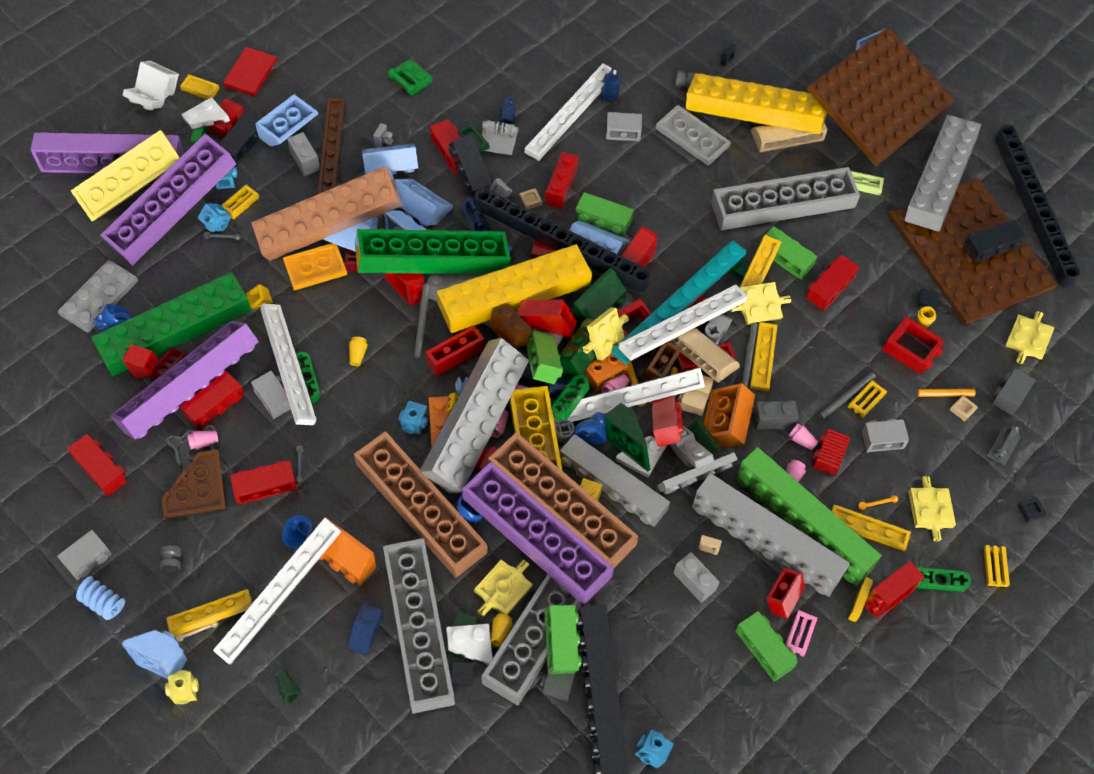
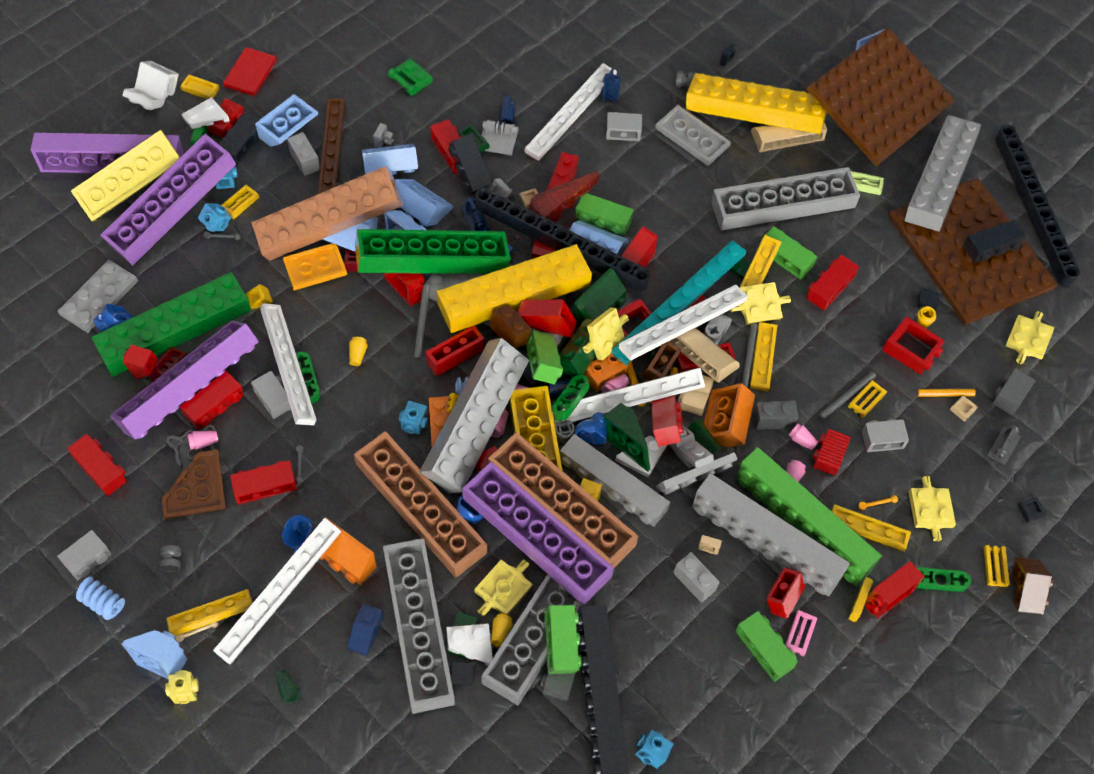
none -> clear red wedge [530,171,599,223]
none -> brick [1012,557,1053,614]

